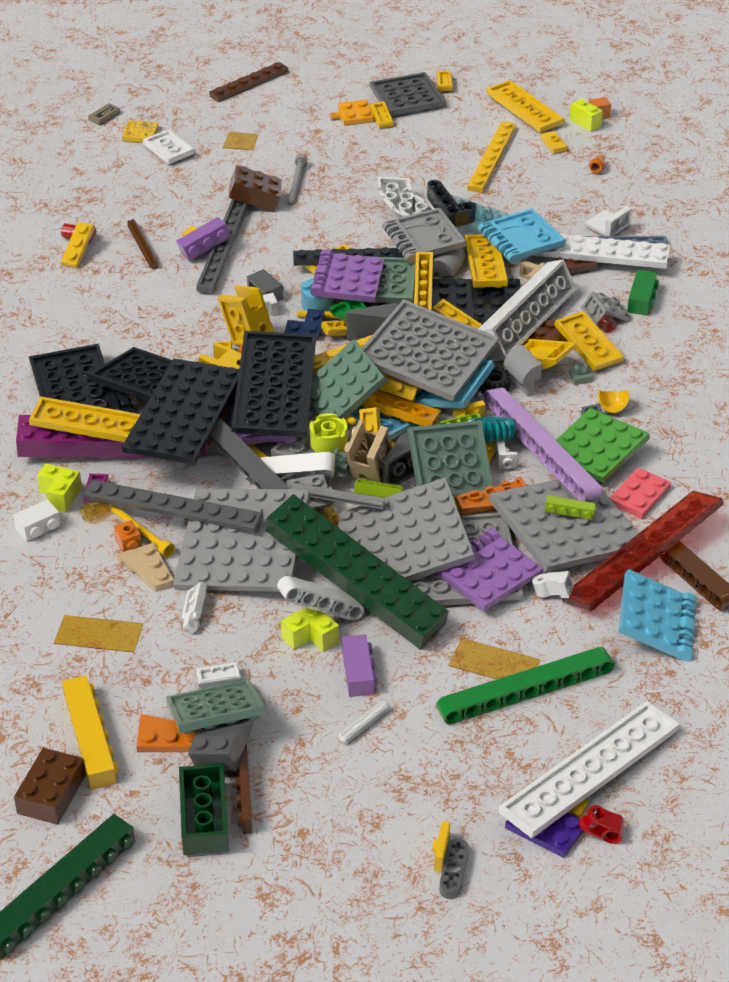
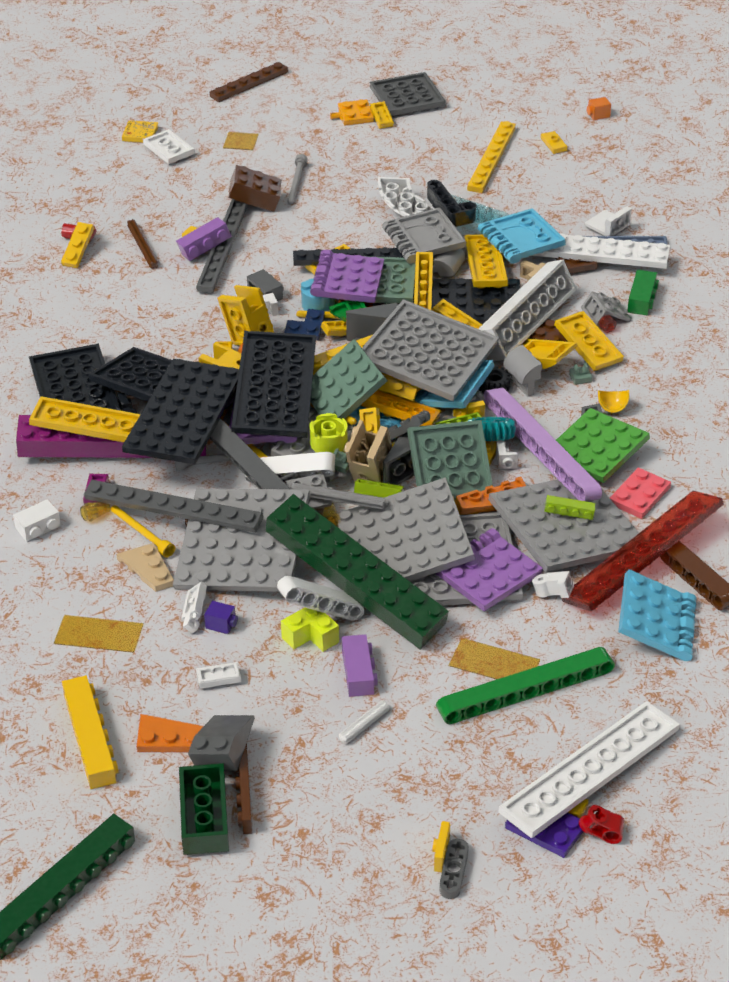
reddish brown brick [14,747,86,825] -> none
neon yellow brick [37,463,82,513] -> none
dark tan tile [88,103,120,125] -> none
orange brick [113,520,142,552] -> none
sand green plate [166,679,266,734] -> none
yellow plate [436,71,453,91] -> none
yellow plate [486,80,565,133] -> none
neon yellow brick [569,99,603,132] -> none
orange cone [589,155,605,173] -> none
none -> dark purple brick [204,600,238,634]
none -> dark grey plate [388,411,430,439]

